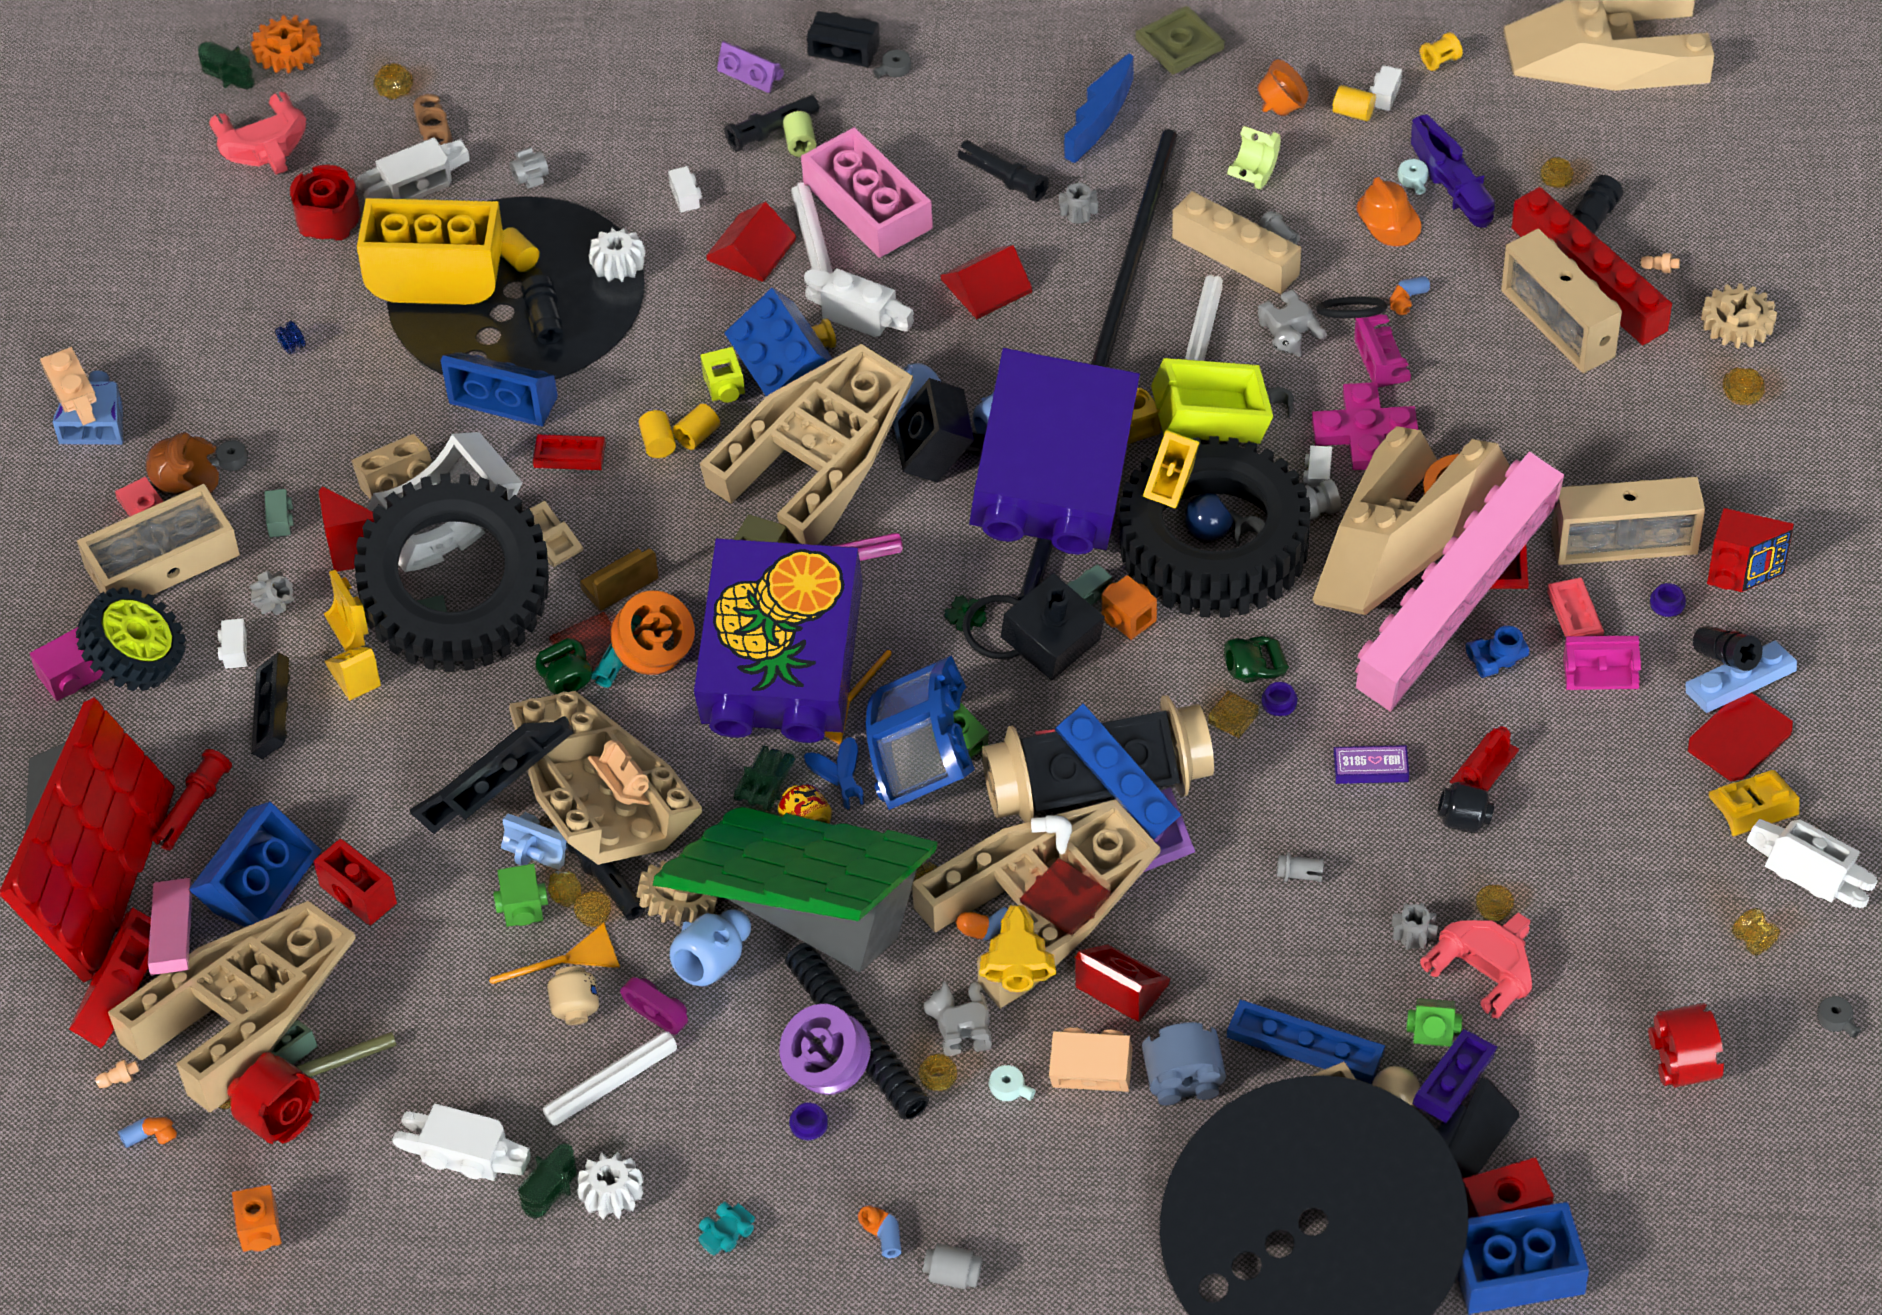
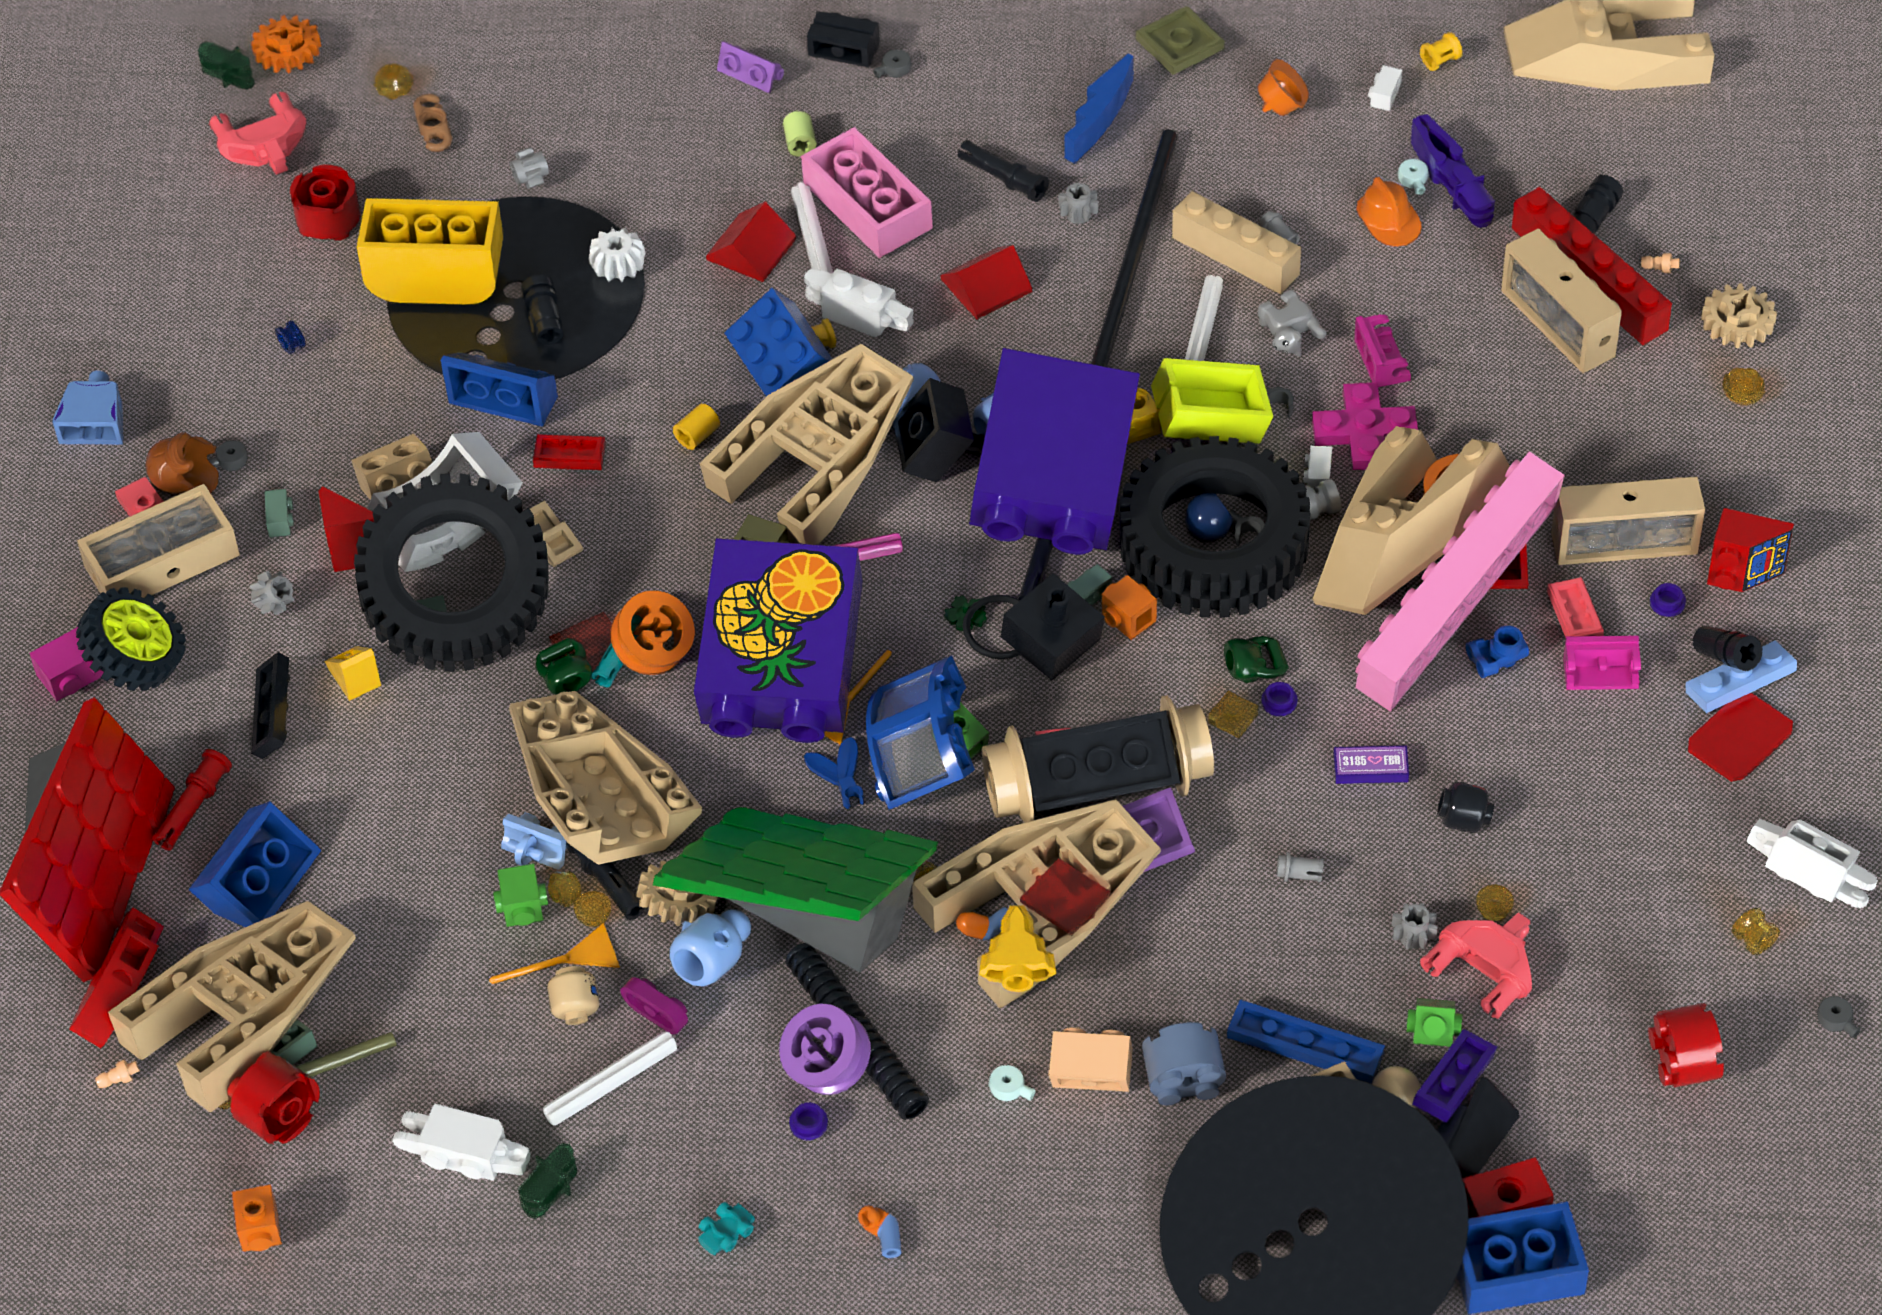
light nougat hinge [40,347,97,425] -> none
arm [118,1117,177,1148] -> none
bright pink tile [148,878,192,975] -> none
white piece [218,618,247,669] -> none
red brick [313,838,397,926] -> none
yellow piece [324,570,369,651] -> none
white hinge [355,138,470,200] -> none
black wedge [410,716,574,834] -> none
yellow piece [501,227,539,272] -> none
white gear [577,1151,643,1219] -> none
pearl gold panel [580,548,659,611] -> none
light nougat hinge [588,740,650,805] -> none
yellow piece [638,410,676,458] -> none
white piece [668,166,702,213] -> none
neon yellow brick [700,347,745,403] -> none
black pin [724,94,819,152] -> none
clear green arm [734,745,796,811] -> none
head [778,784,832,824] -> none
clear yellow plate [919,1054,957,1091] -> none
light grey animal [923,981,992,1057] -> none
light grey brick [923,1243,983,1290] -> none
white animal [1031,815,1072,854] -> none
blue plate [1055,703,1181,840] -> none
red slope [1075,944,1171,1023] -> none
yellow slope [1143,430,1200,509] -> none
yellowish green piece [1227,126,1281,190] -> none
black tyre [1316,297,1388,318] -> none
yellow piece [1333,85,1376,122] -> none
arm [1389,276,1430,315] -> none
red hinge [1450,726,1519,791] -> none
clear yellow plate [1540,157,1574,188] -> none
yellow piece [1709,770,1799,837] -> none

